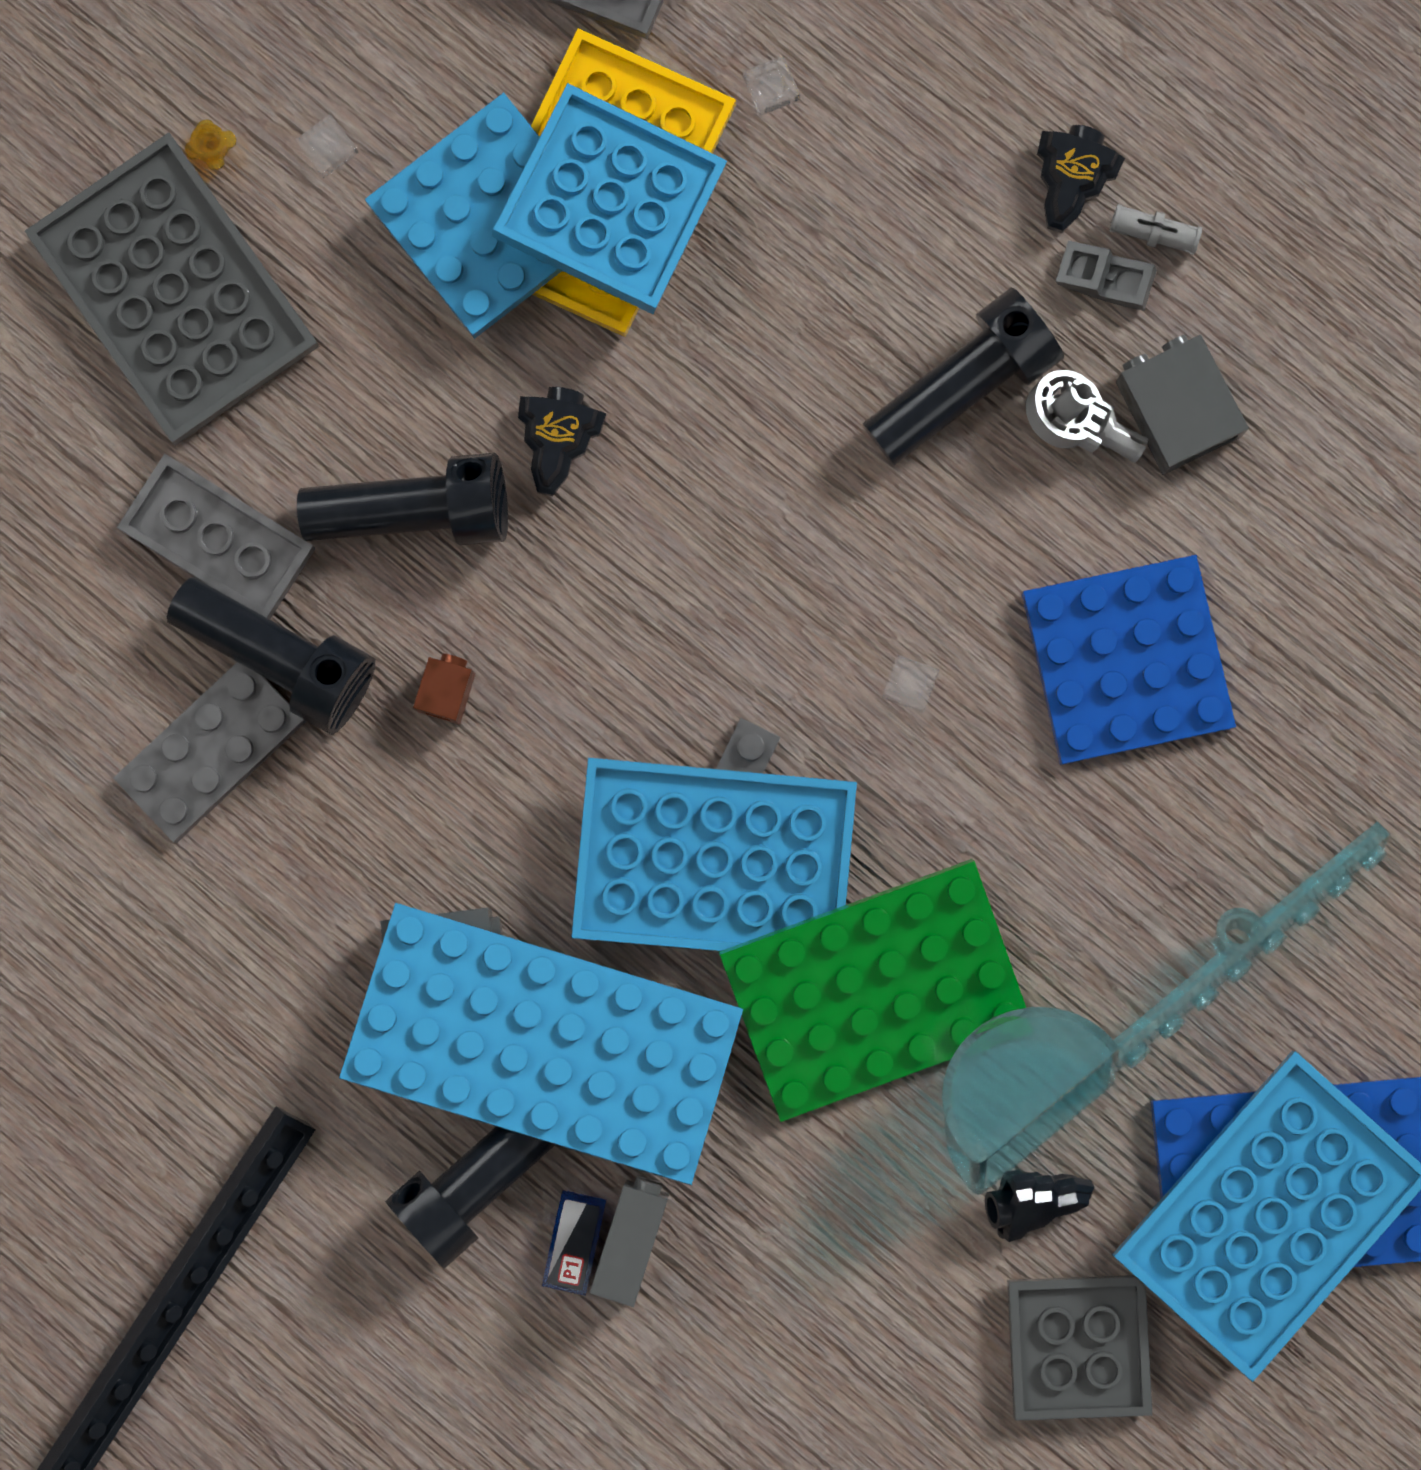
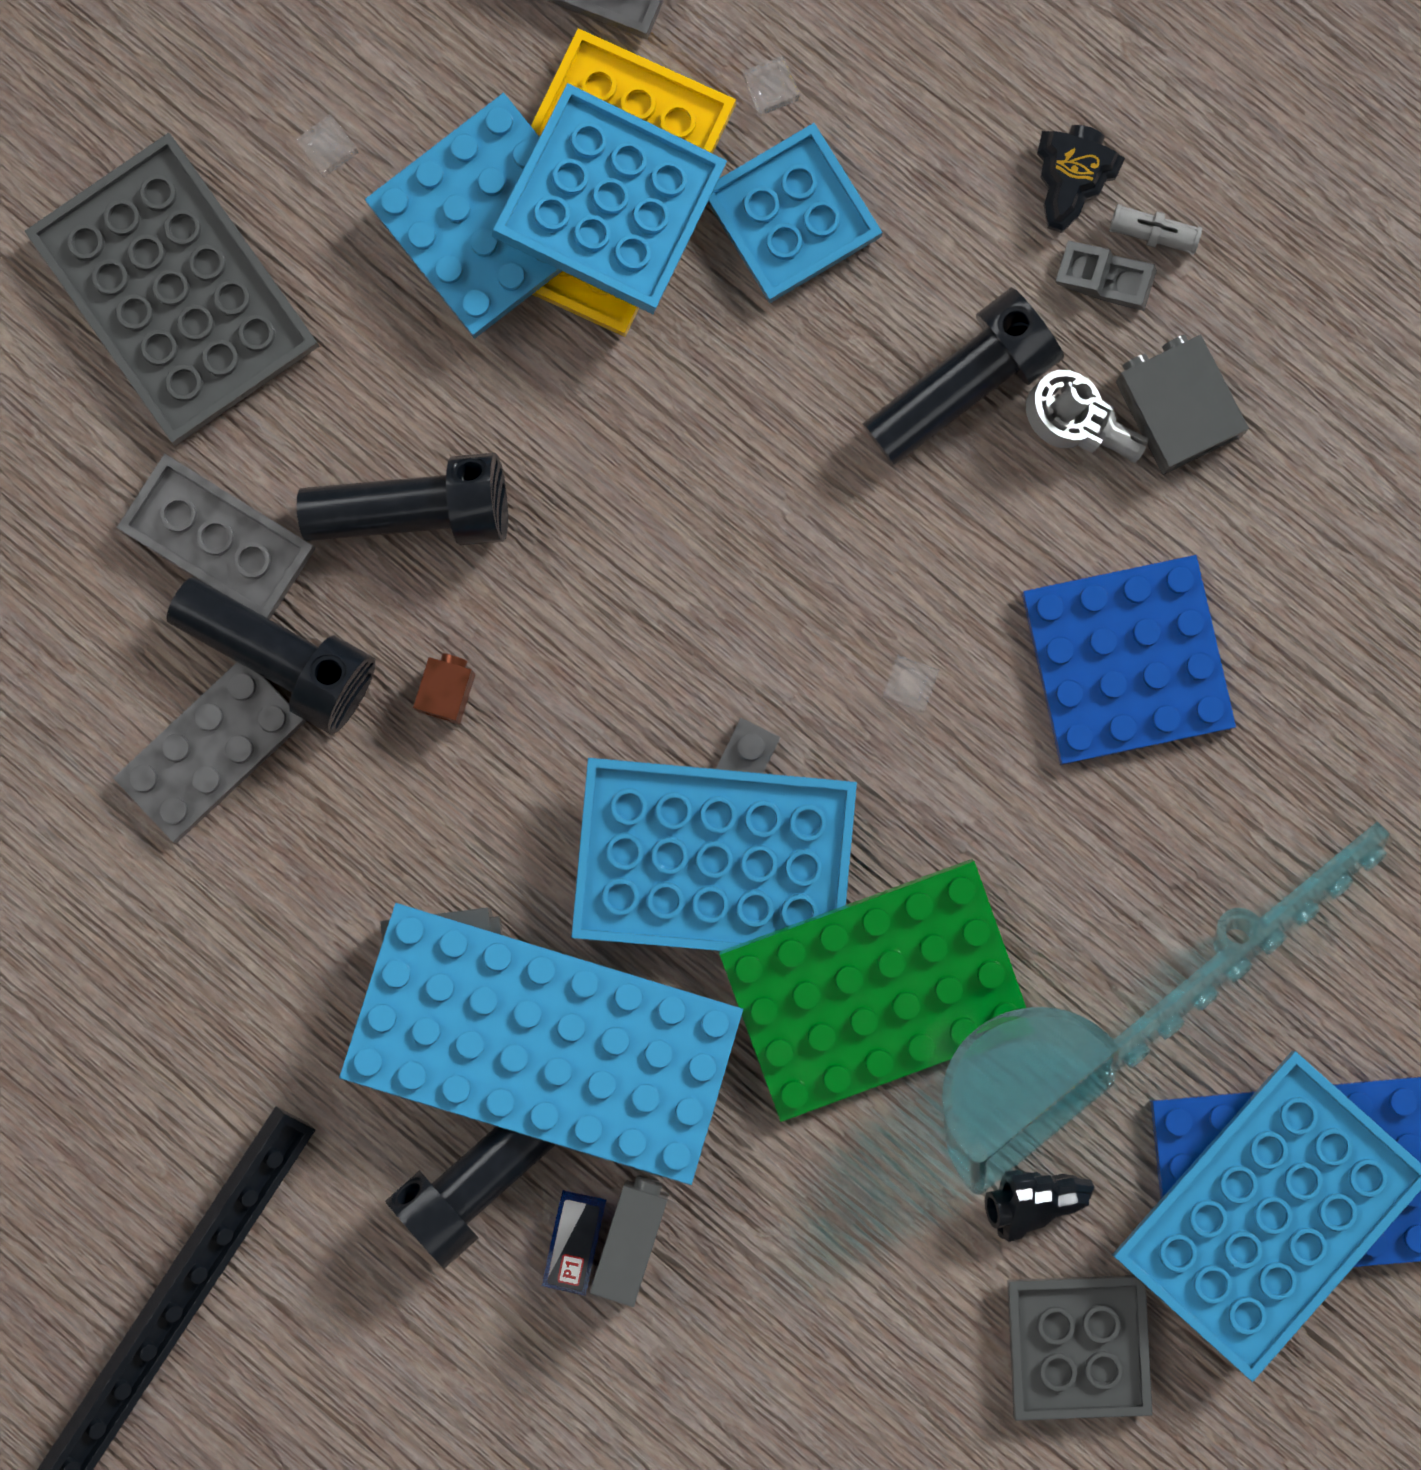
clear yellow plate [185,119,236,170] -> none
black rock [518,387,607,496] -> none
none -> dark azure plate [708,123,883,304]

